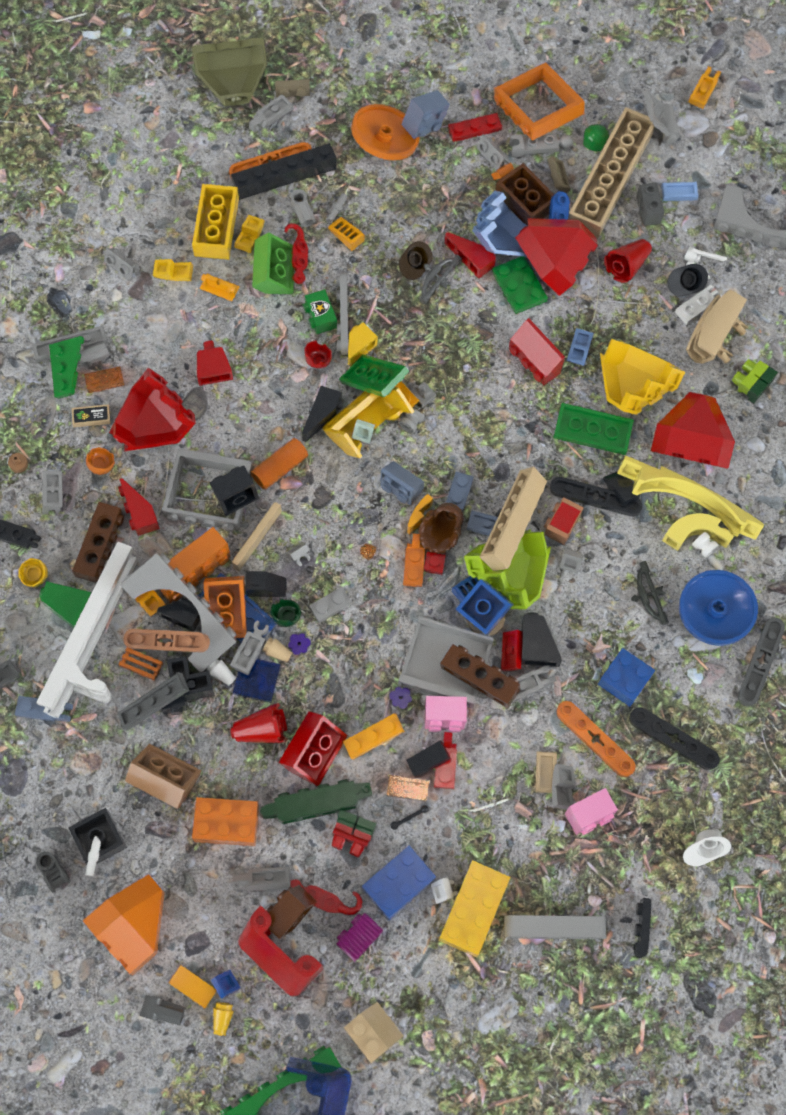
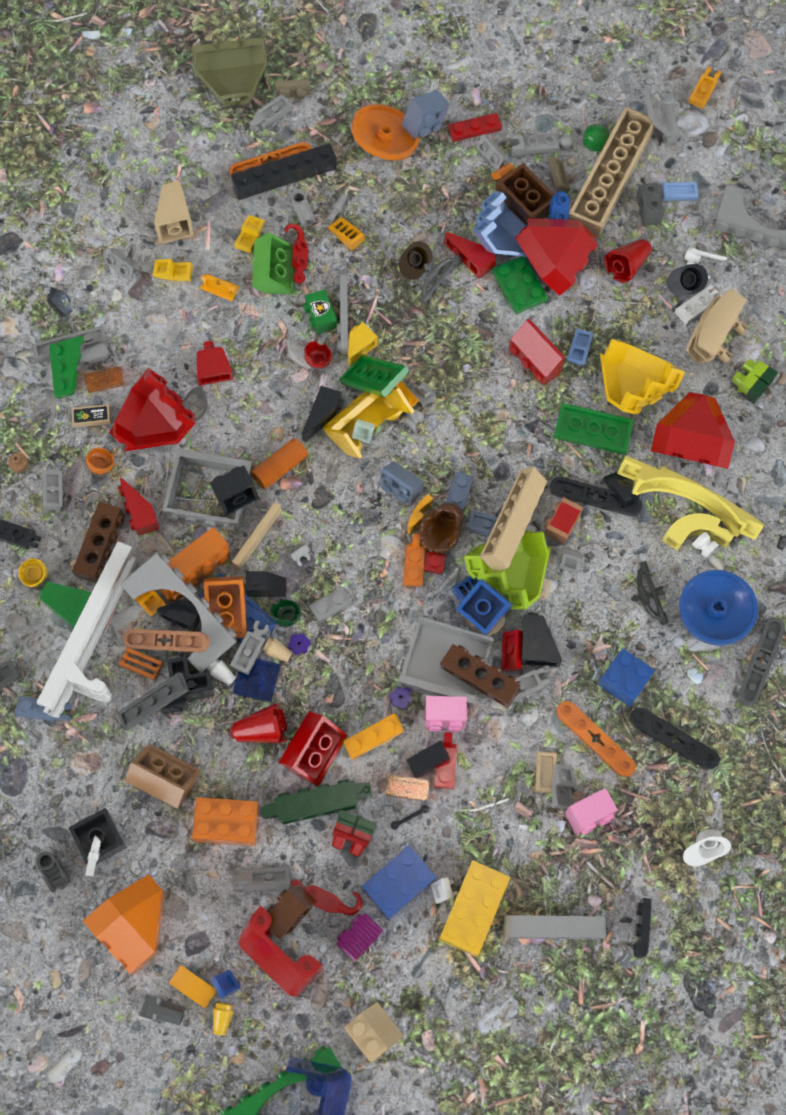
yellow brick [192,184,239,260] -> none
clear orange hinge [360,543,376,560] -> none
orange window [494,62,585,141] -> none
none -> tan slope [154,181,194,244]

